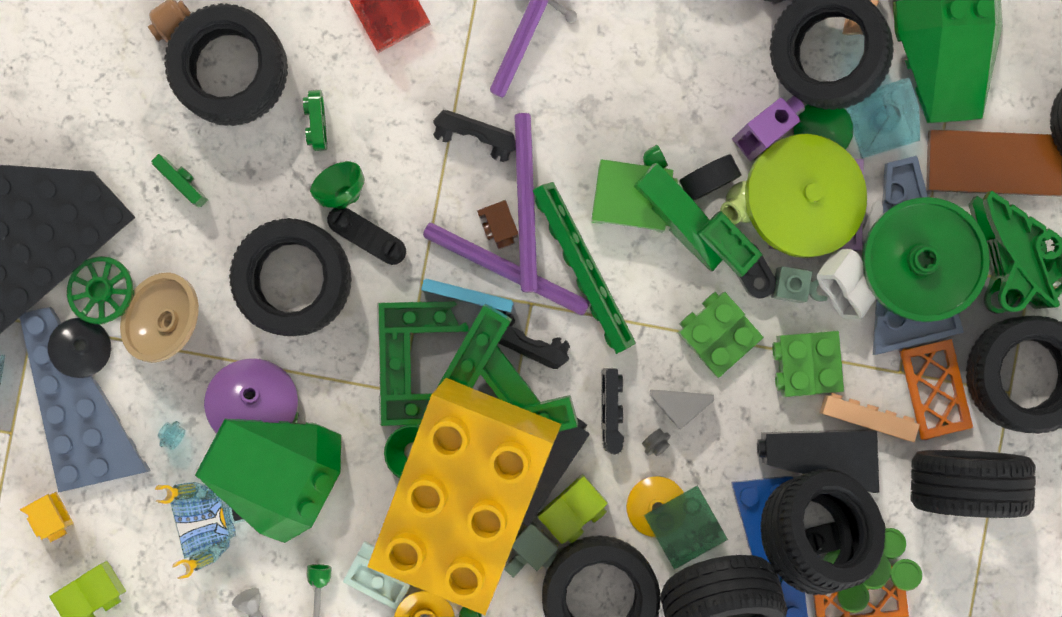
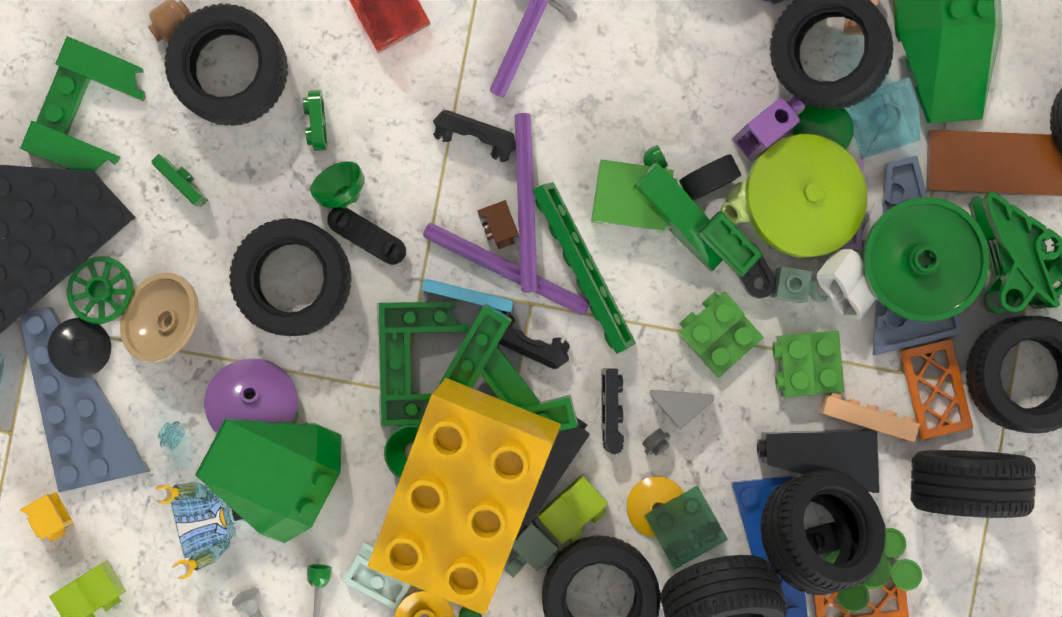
none -> green wedge [20,36,146,176]

